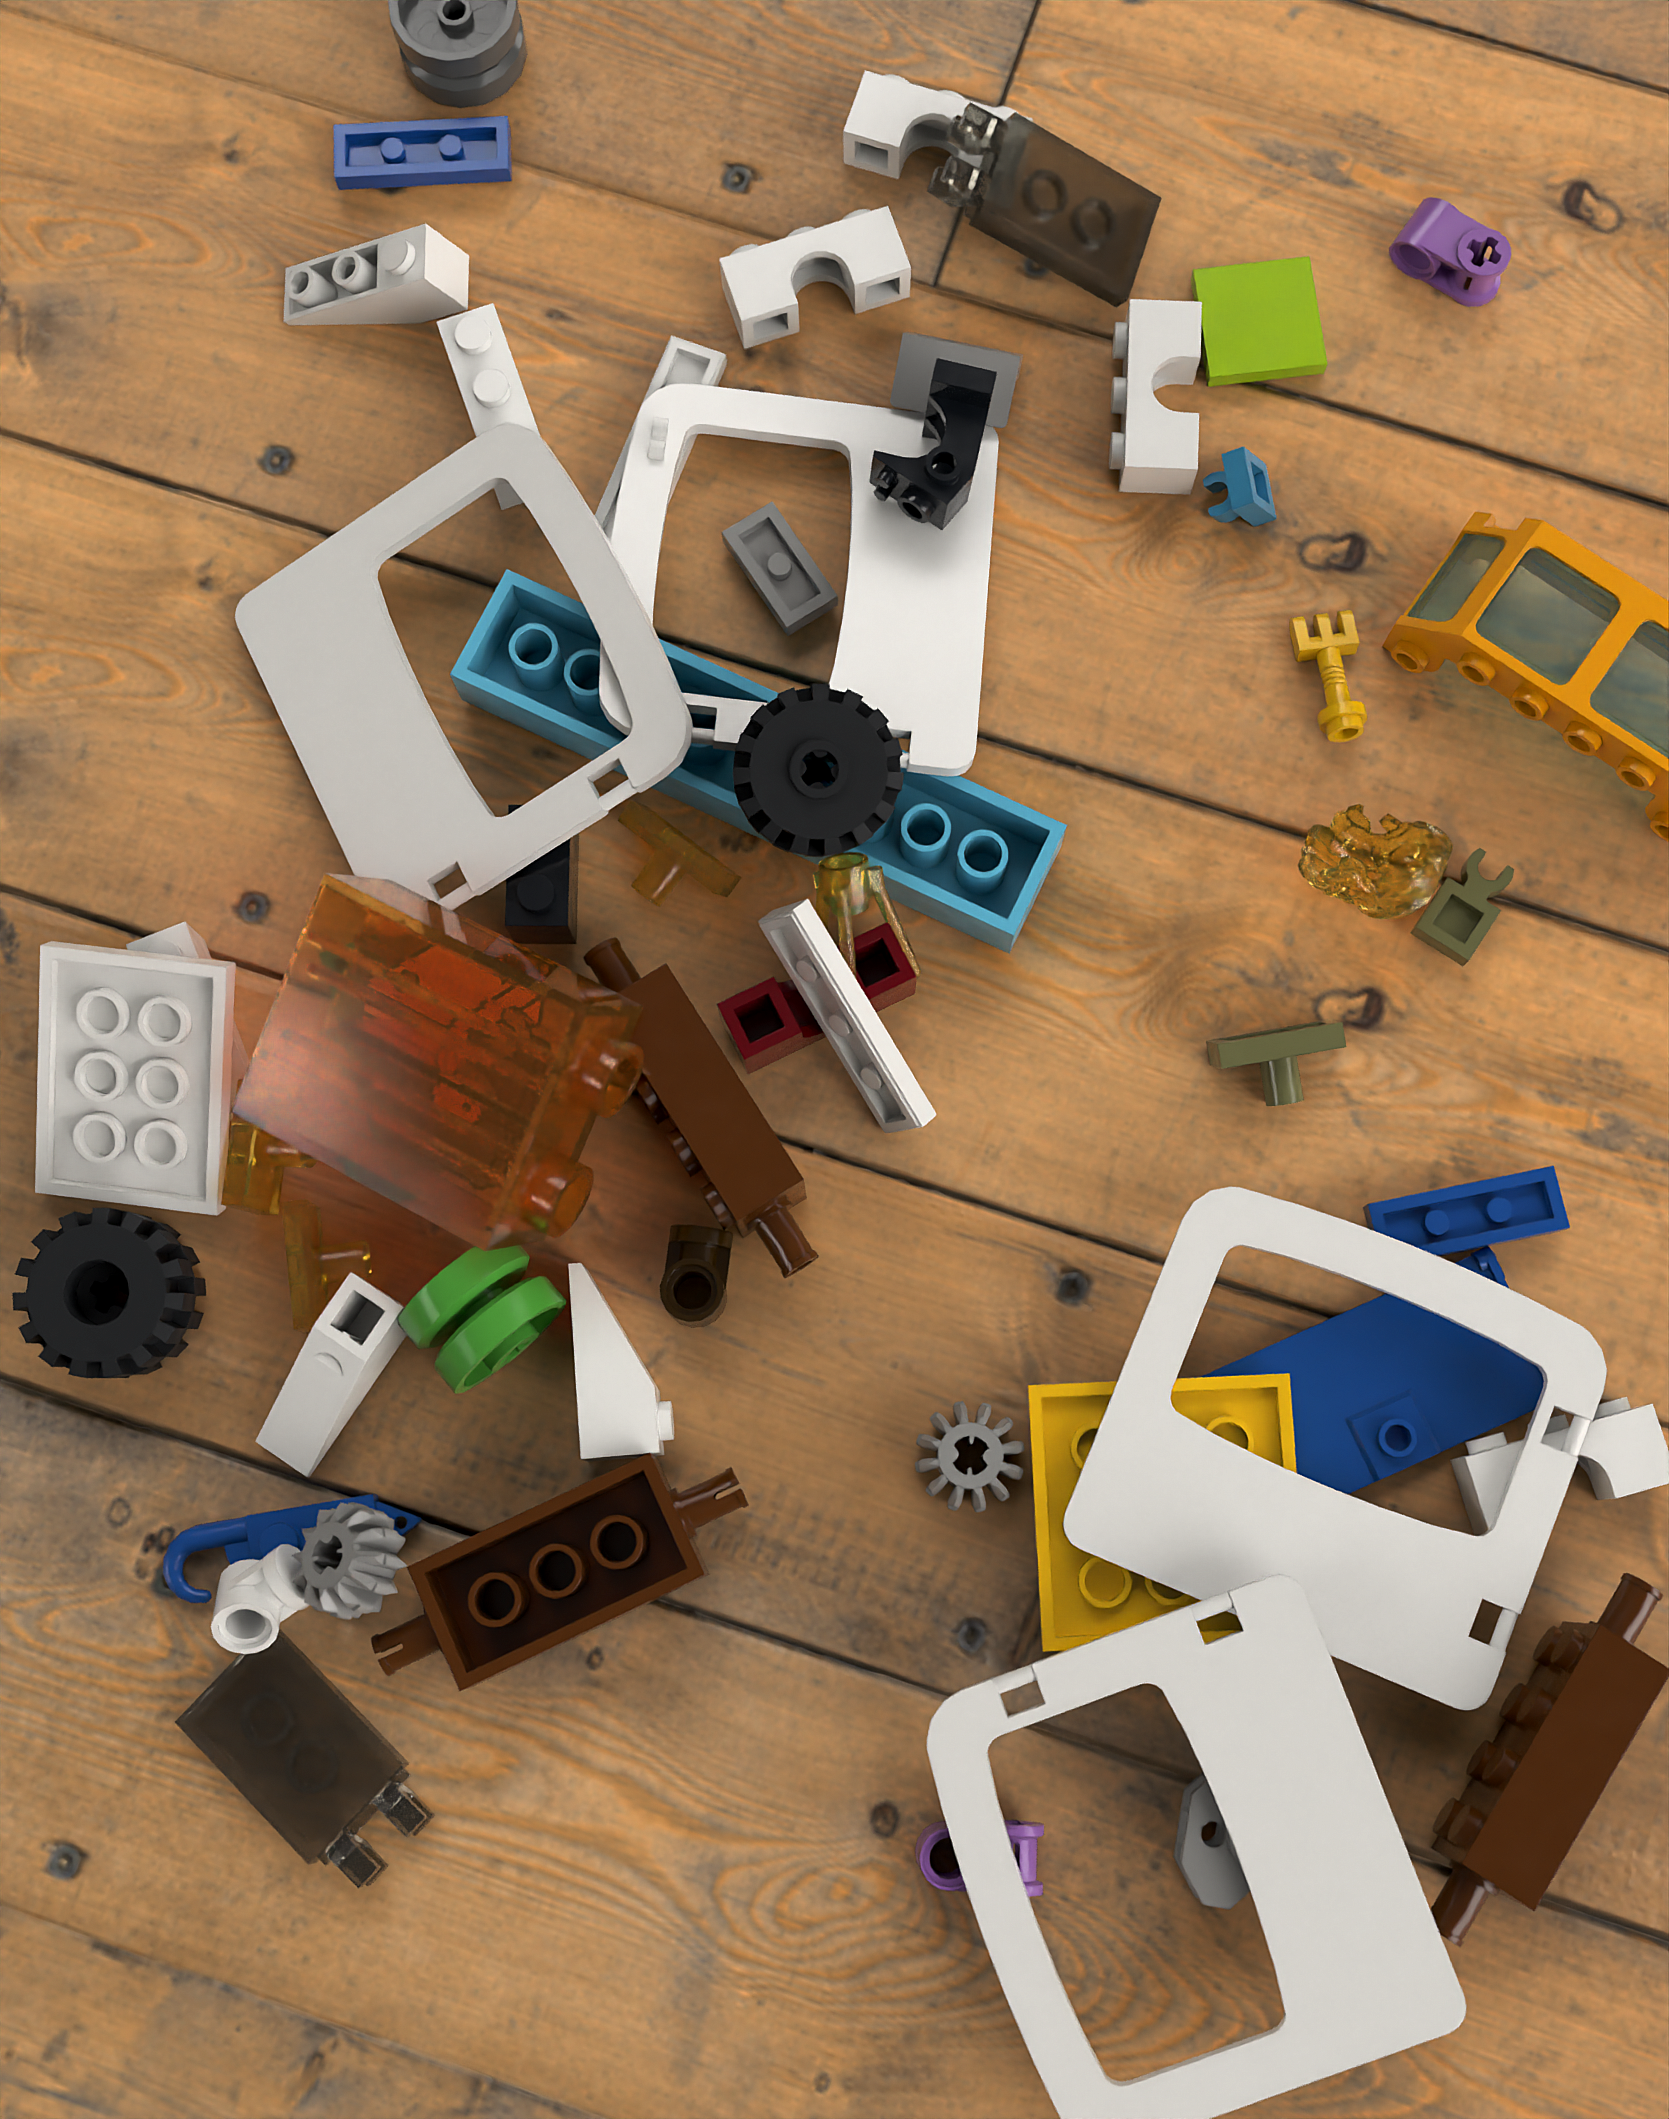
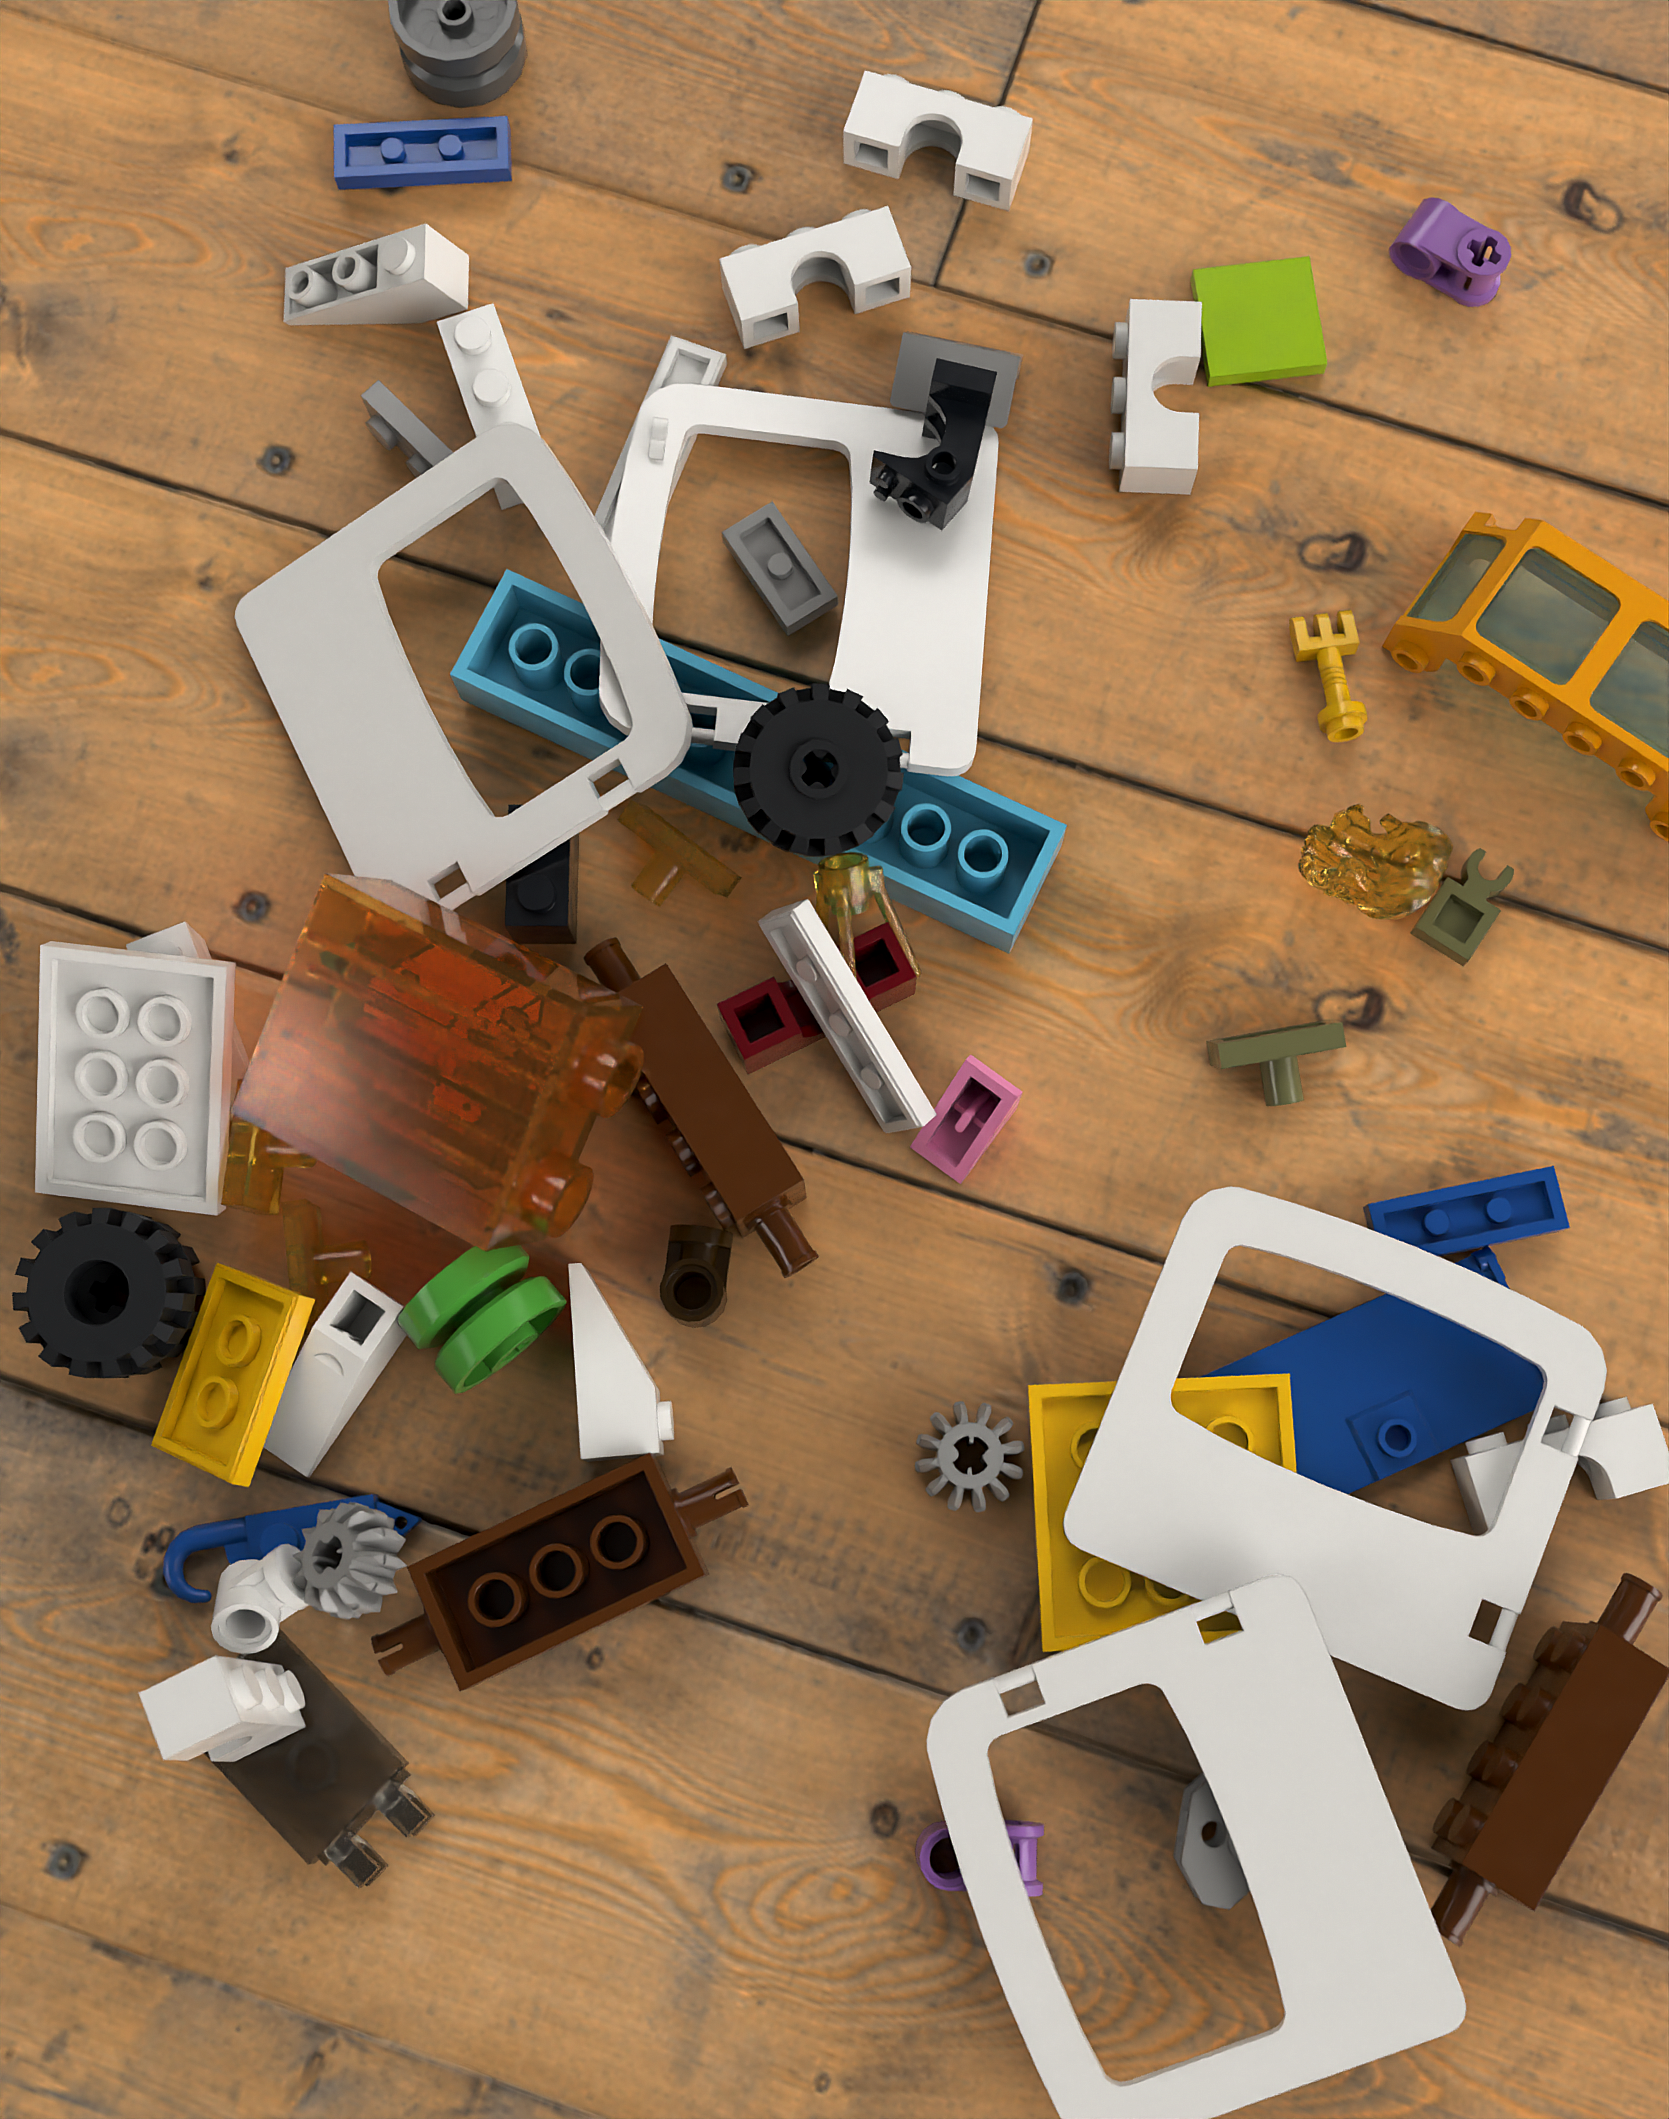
clear smoke tile [927,103,1162,308] -> none
dark azure tile [1203,446,1277,527] -> none
none -> white arch [139,1655,306,1762]
none -> yellow tile [151,1263,316,1487]
none -> light grey plate [361,380,453,478]
none -> bright pink slope [910,1054,1023,1184]

